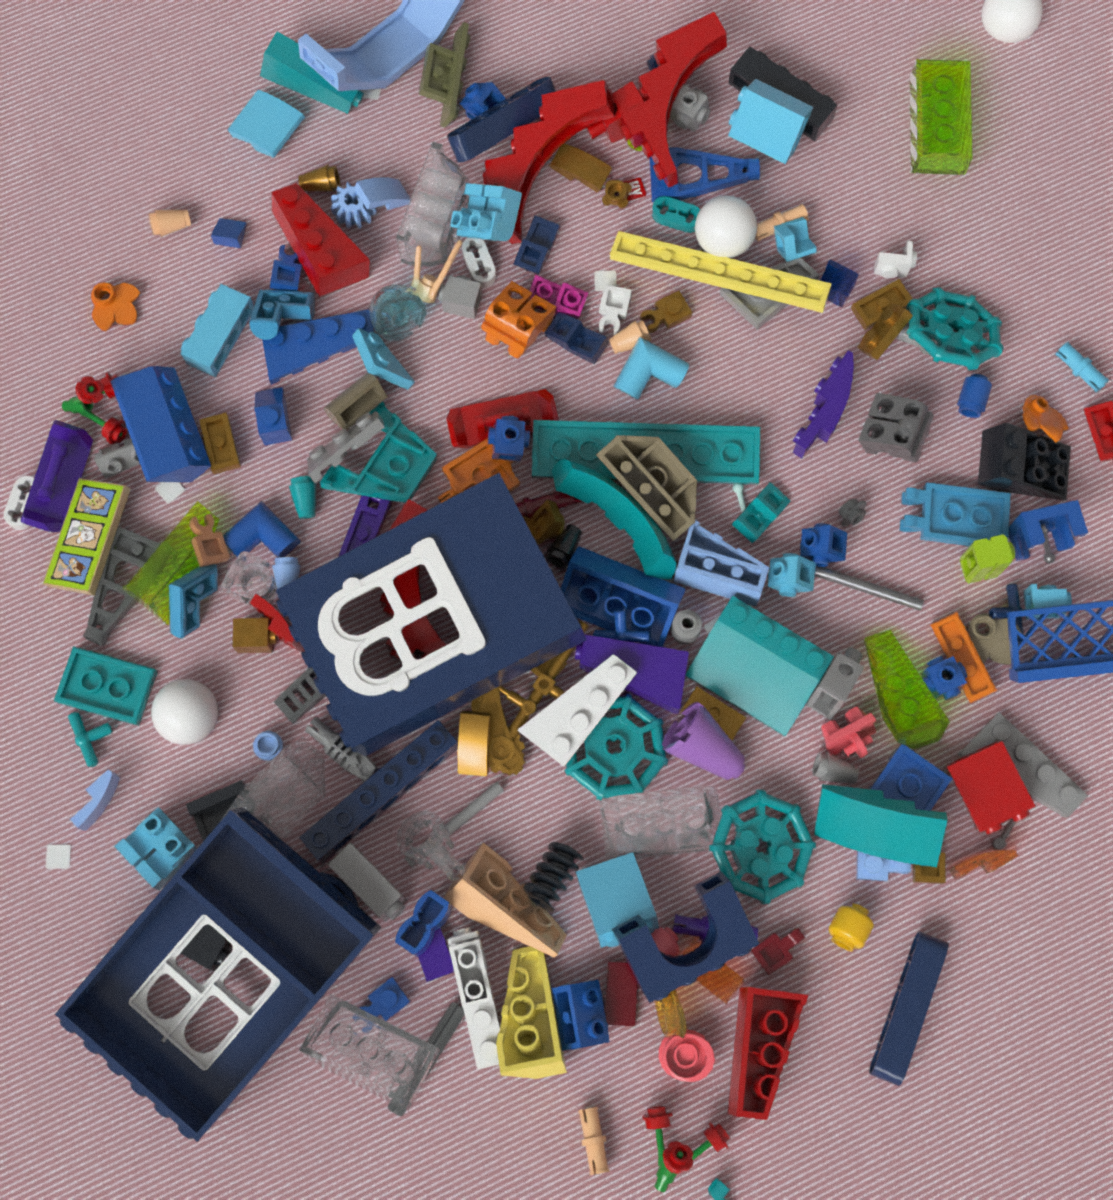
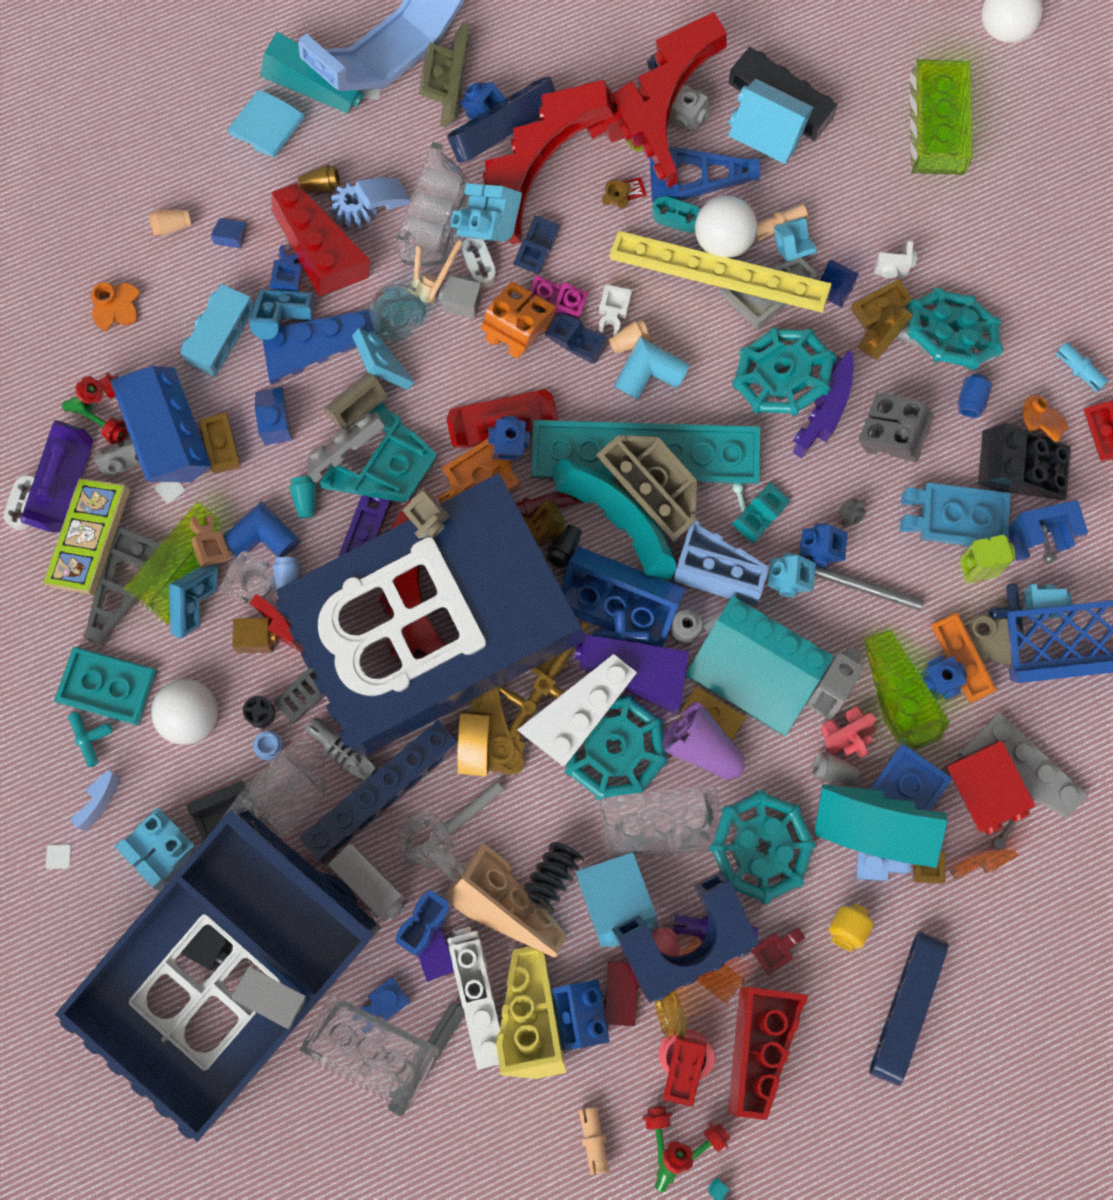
pearl gold slope [549,143,612,193] -> none
white sticker [594,271,617,291] -> none
pearl gold plate [640,291,692,334] -> none
none -> light grey hinge [231,966,306,1029]
none -> black wheel [243,696,276,729]
none -> dark tan bracket [402,489,450,538]
none -> red plate [663,1036,707,1107]
none -> teal plate [732,327,837,416]

